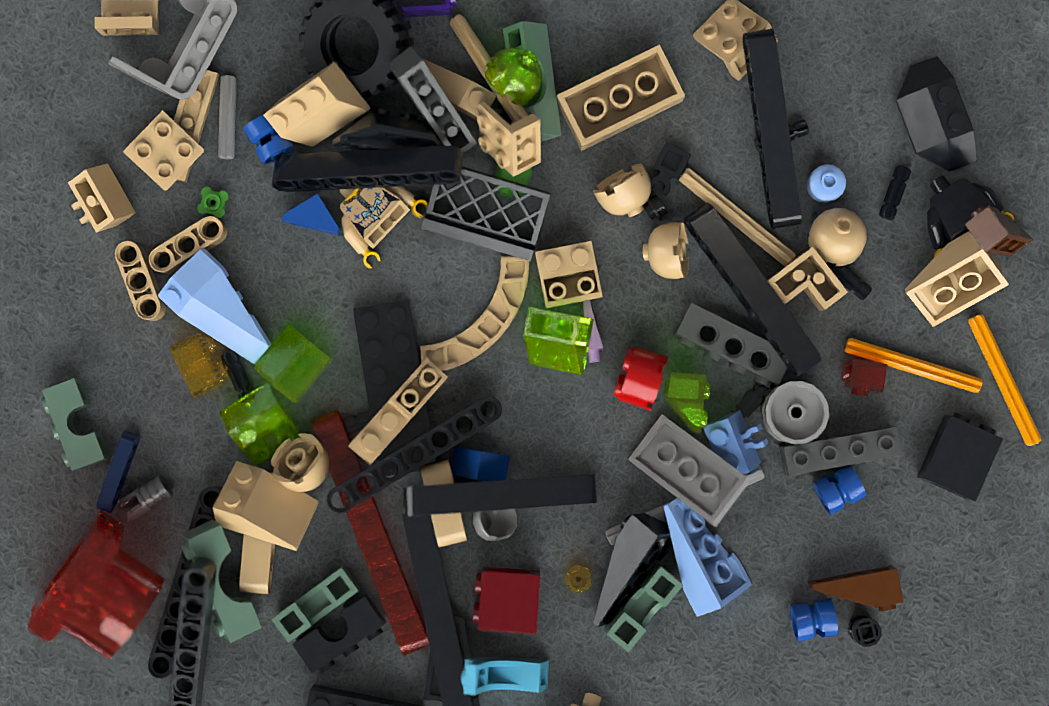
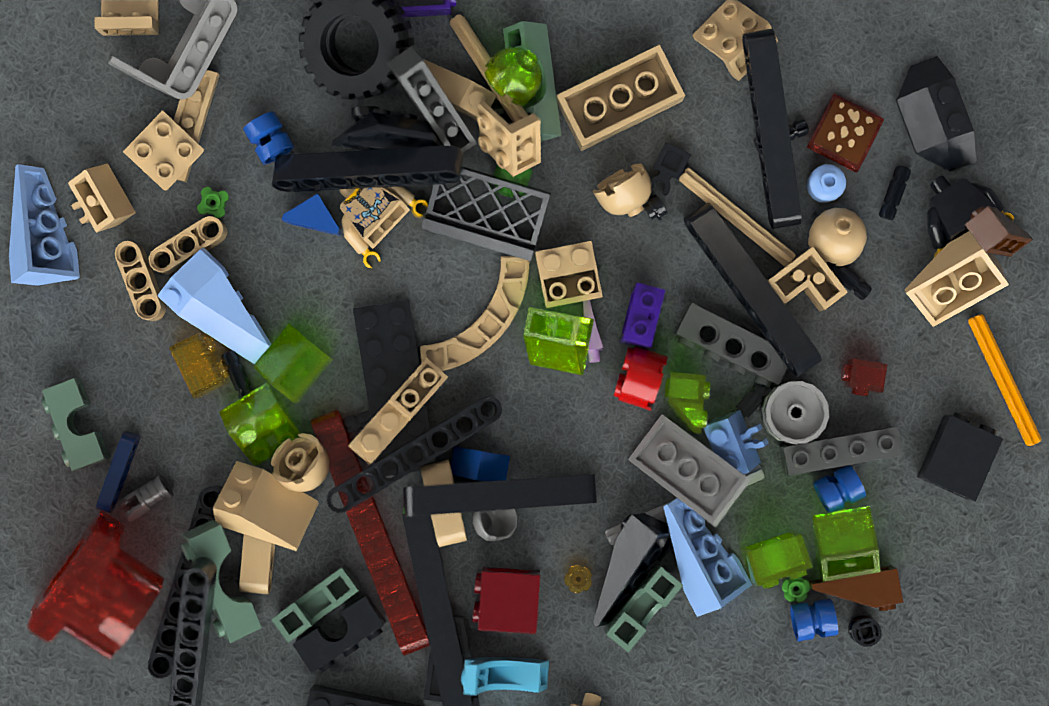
light grey axle [218,75,237,159] -> none
tan slope [263,61,370,147] -> none
tan cylinder [643,222,689,279] -> none
light orange axle [844,338,983,393] -> none
none -> light blue wedge [9,164,80,286]
none -> dark purple window [619,283,665,349]
none -> clear neon green brick [740,530,813,589]
none -> bright green plate [782,574,810,602]
none -> slope [807,94,884,173]
none -> clear neon green slope [812,506,880,582]

